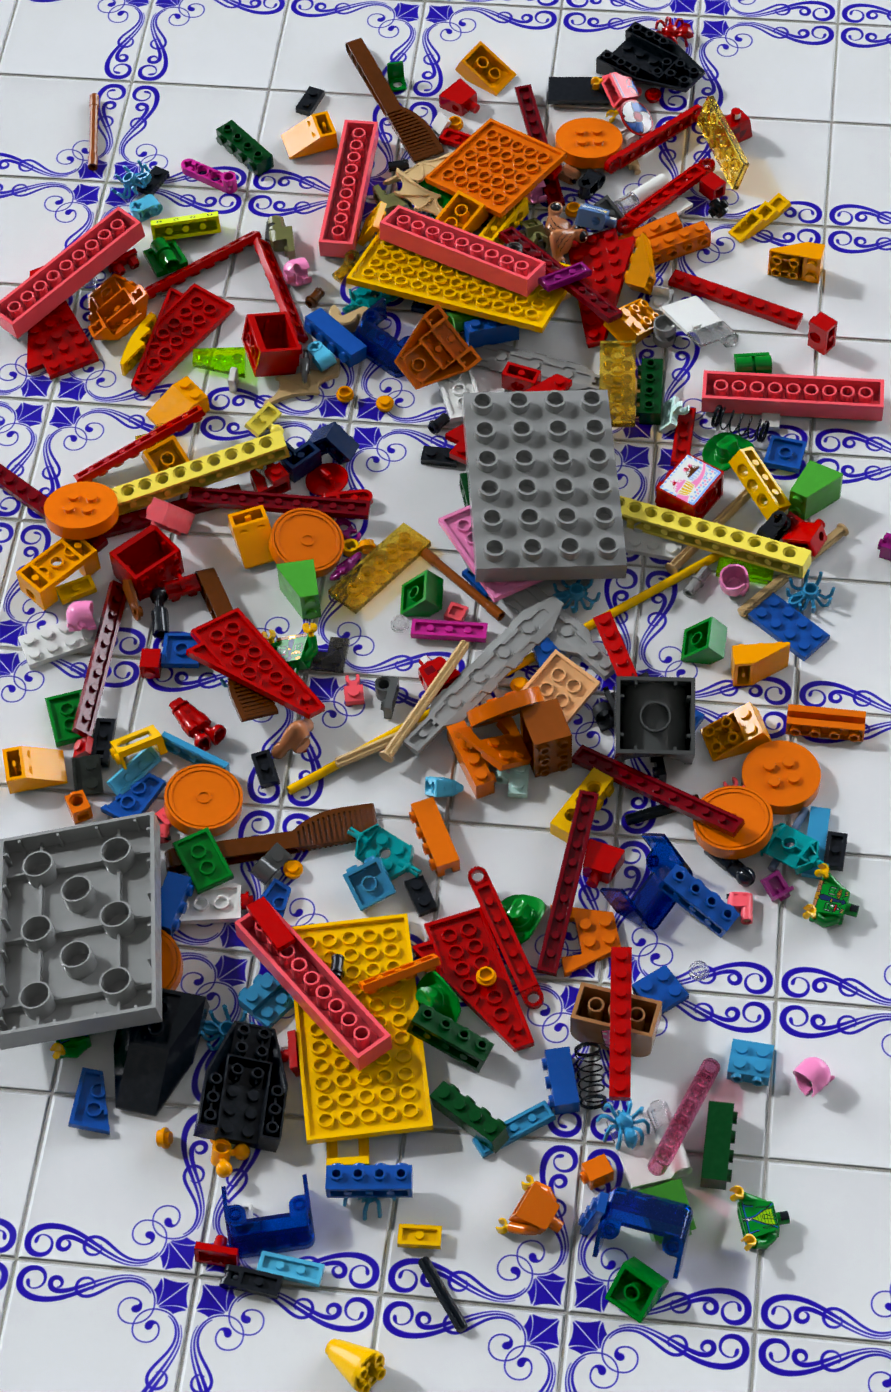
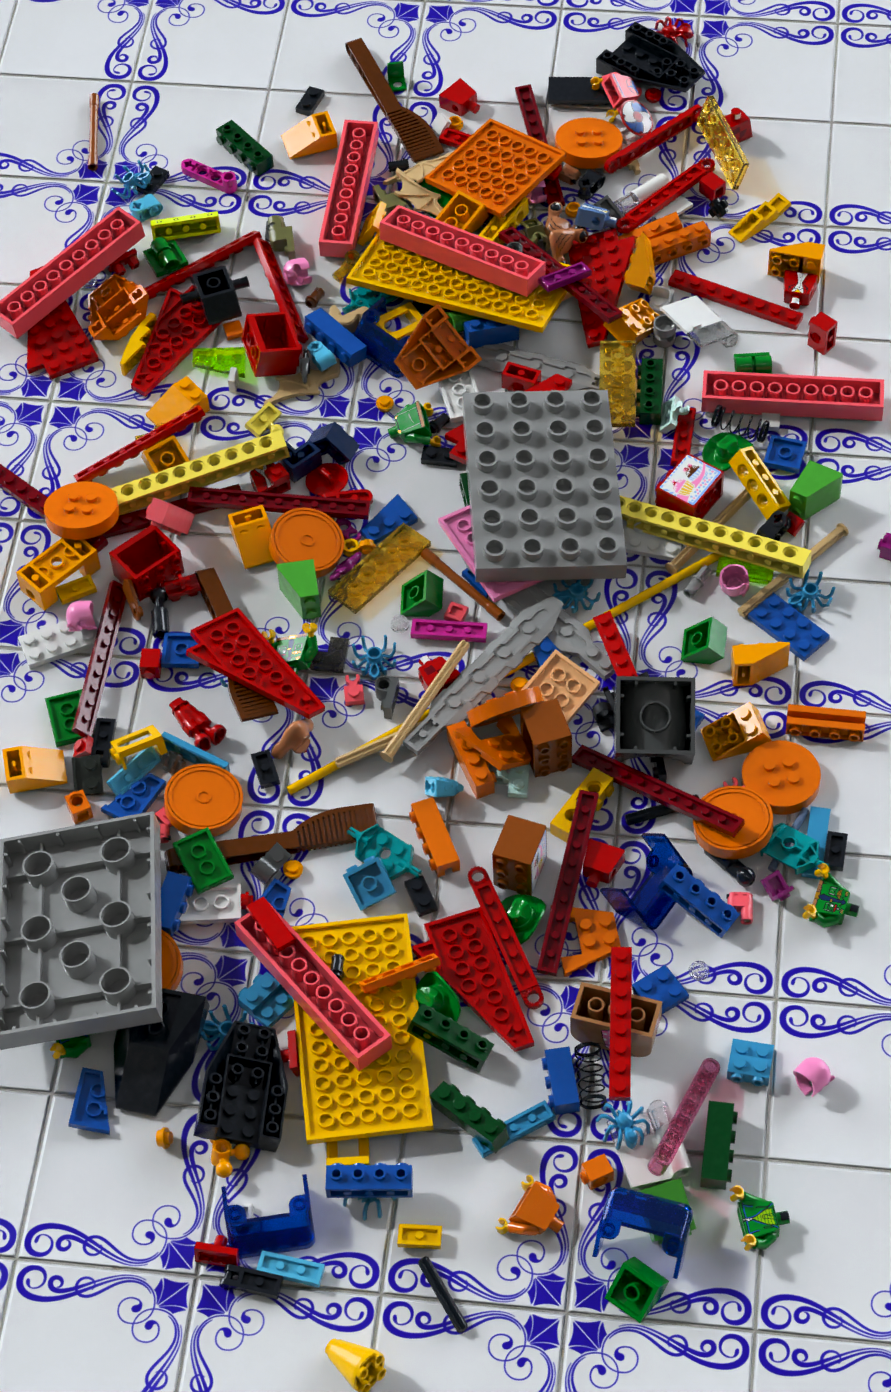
light orange plate [336,386,354,403] -> none
light orange slope [455,41,517,96] -> none
light orange plate [476,966,496,987] -> none
blue plate [578,1191,609,1236] -> none
red torso [781,519,827,557] -> none
none -> dark grey gear [160,751,186,774]
none -> black slope [180,266,250,325]
none -> orange tile [222,320,243,340]
none -> dark azure animal [352,635,396,680]
none -> blue wing [361,494,418,544]
none -> yellow panel [373,302,422,352]
none -> green torso [388,401,441,447]
none -> dark orange container [492,815,547,896]
none -> red torso [784,270,818,310]

